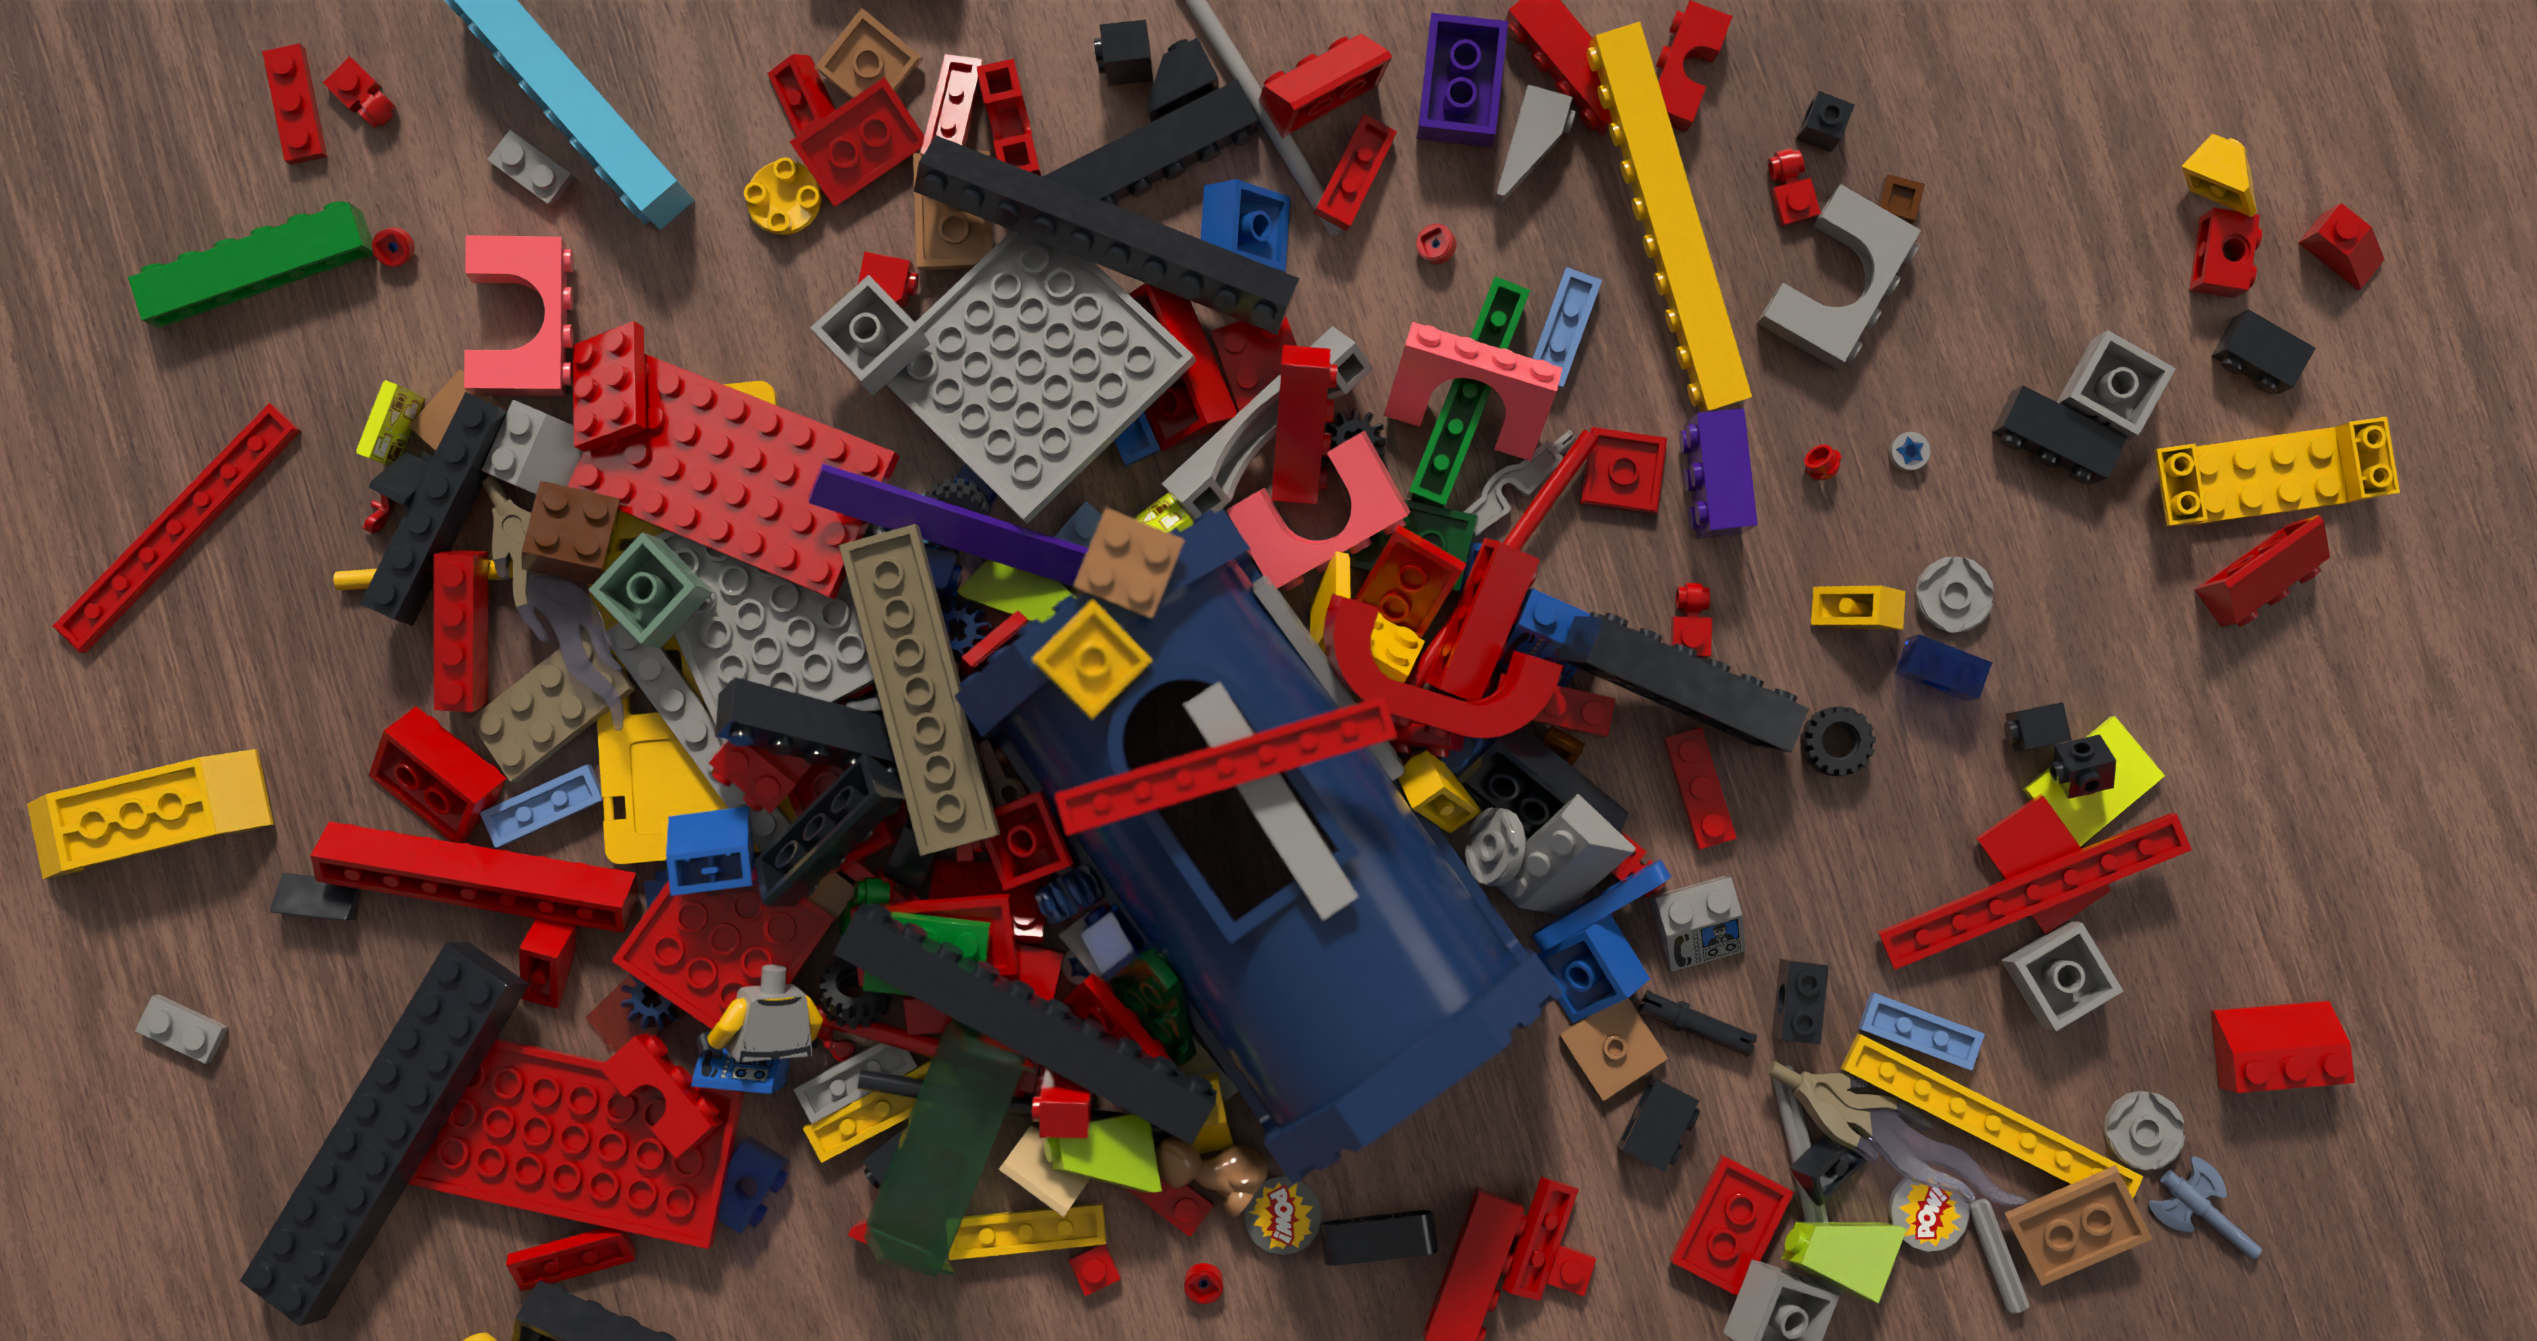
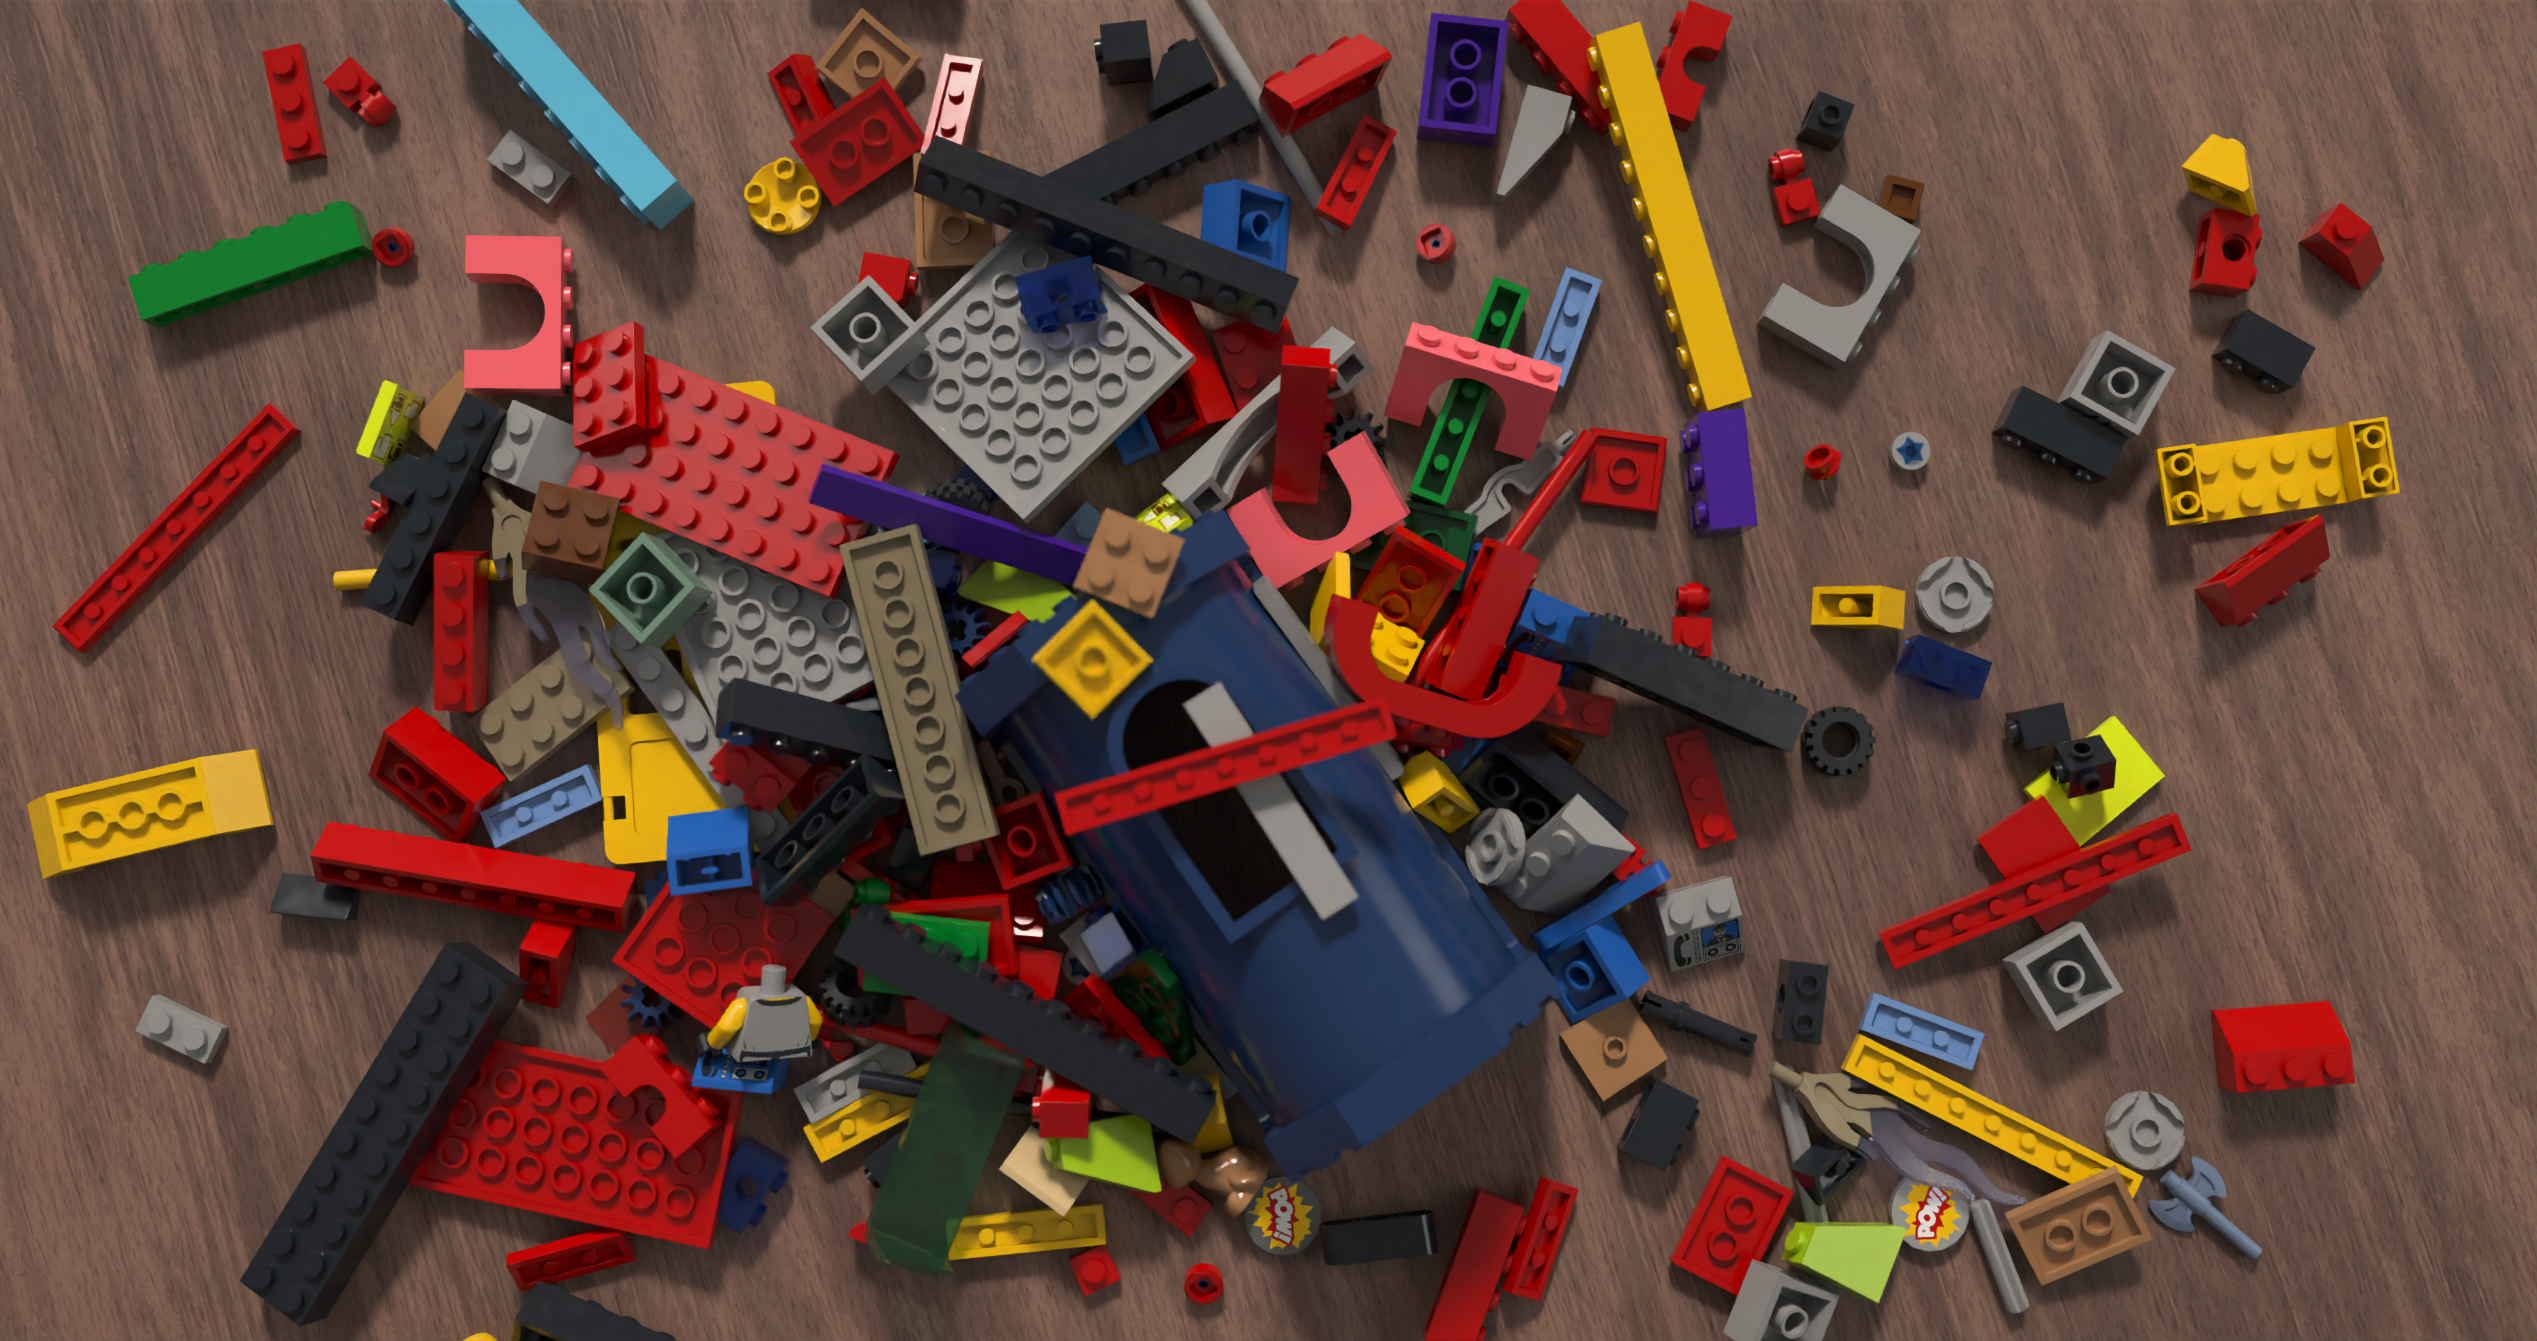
red arch [976,58,1042,177] -> none
red plate [1547,1244,1596,1296] -> none
none -> clear blue brick [1015,255,1108,334]

